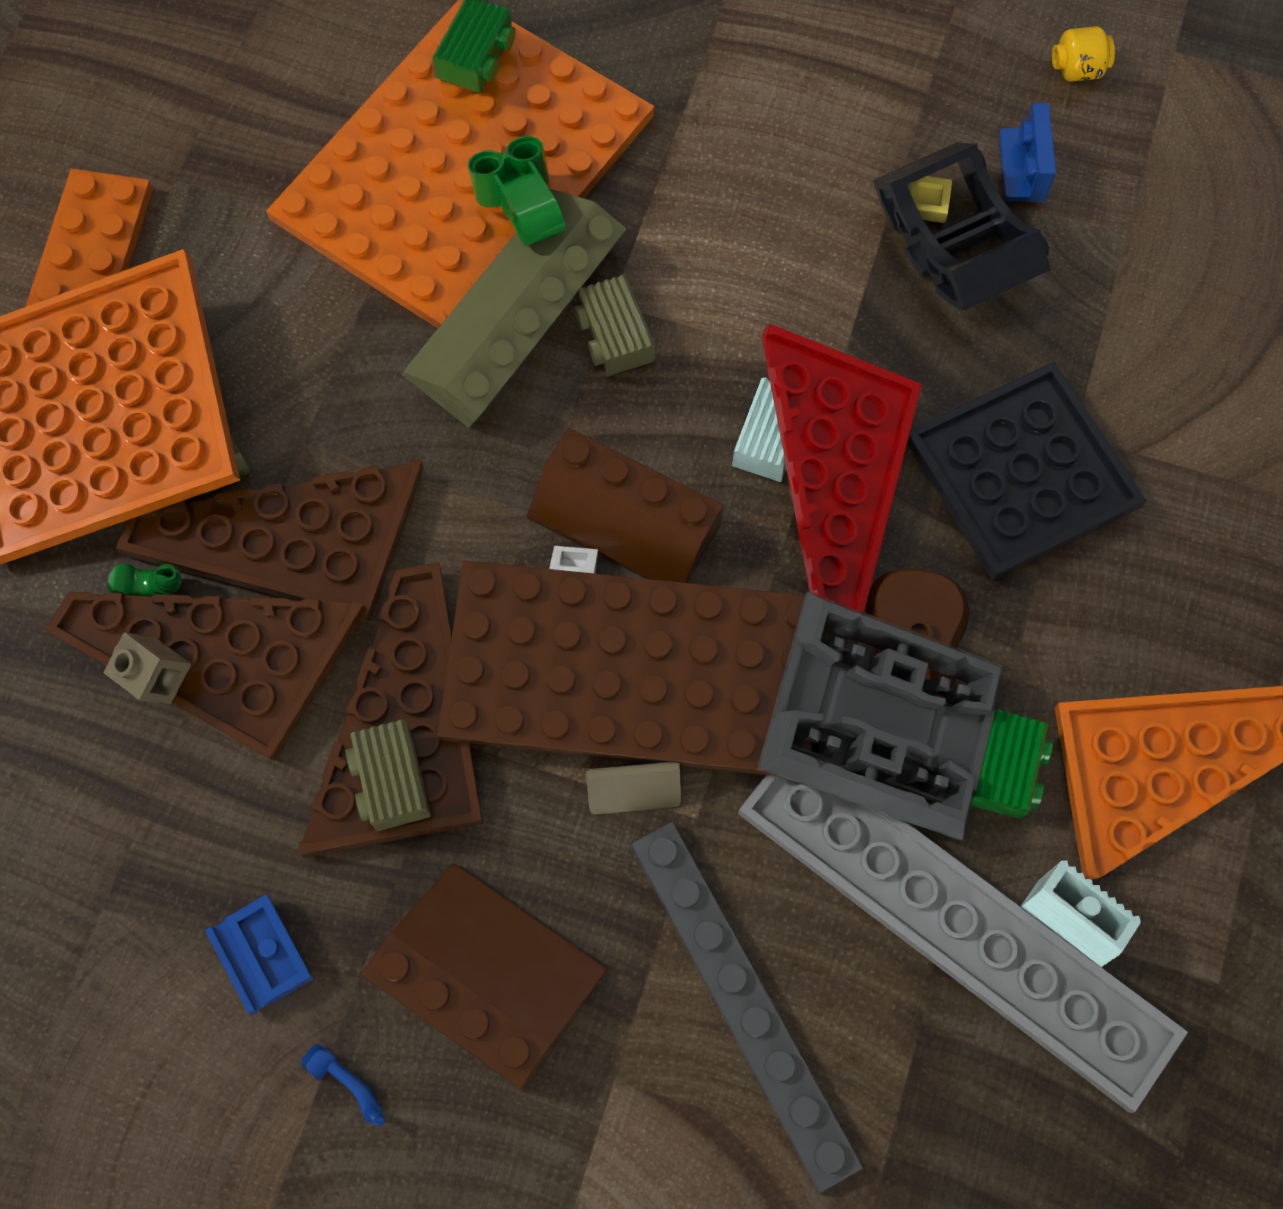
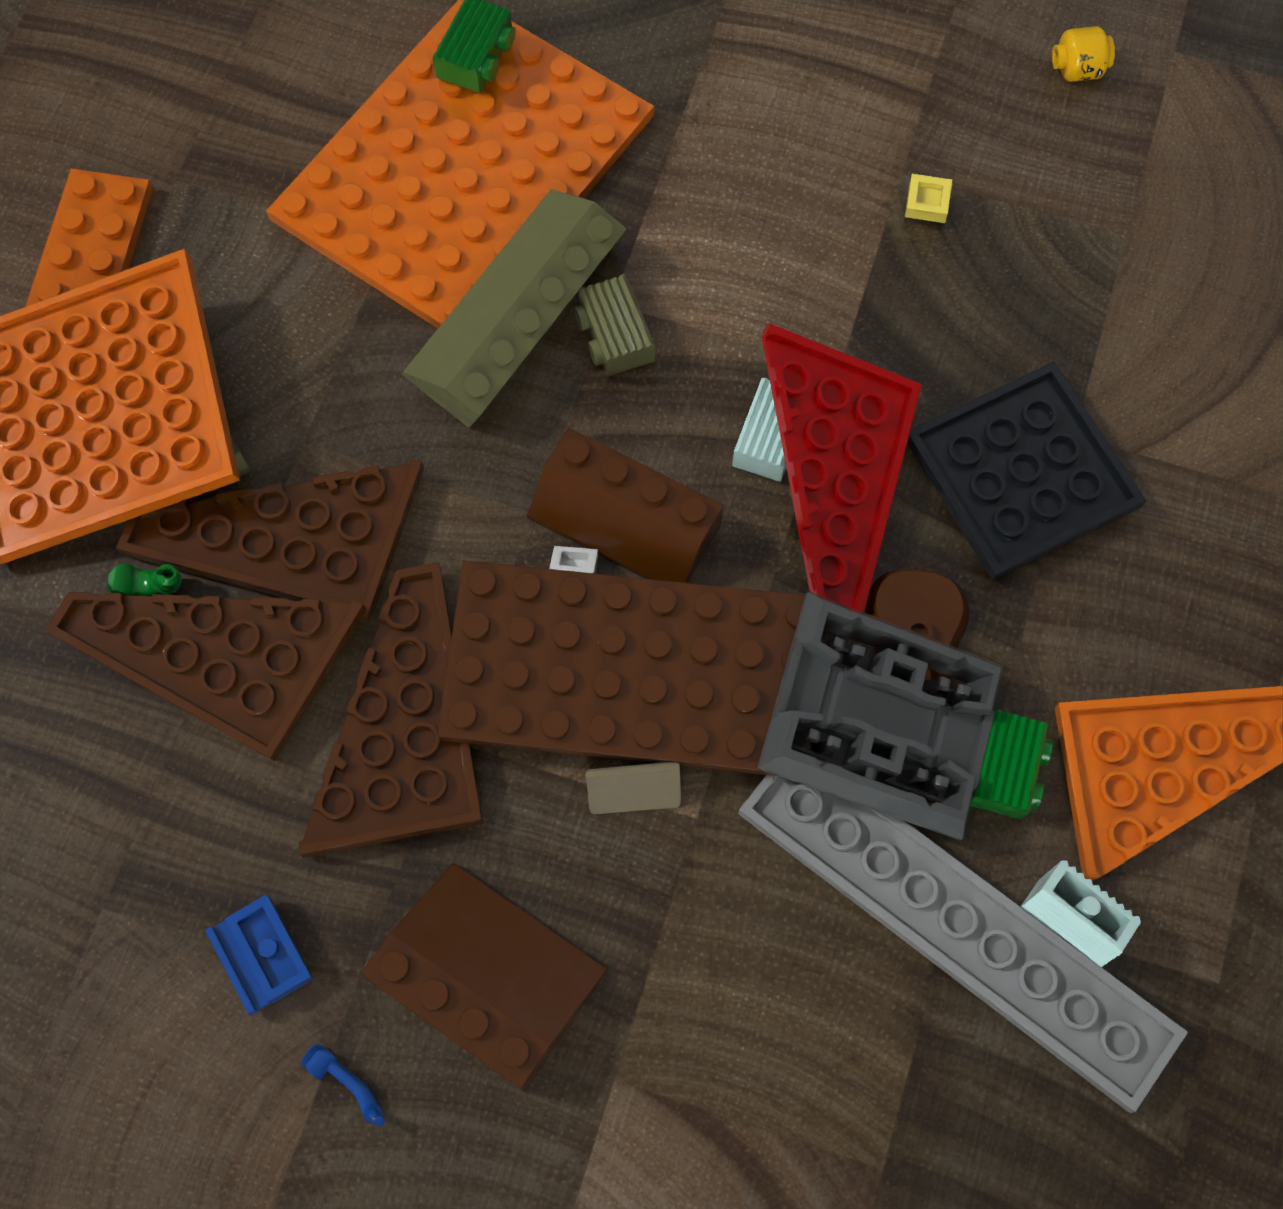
dark tan brick [103,632,191,704] -> none
olive brick [345,719,431,832] -> none
green piece [467,136,566,246] -> none
dark grey plate [631,822,863,1193] -> none
black window [873,142,1051,310] -> none
blue bracket [999,103,1056,202] -> none

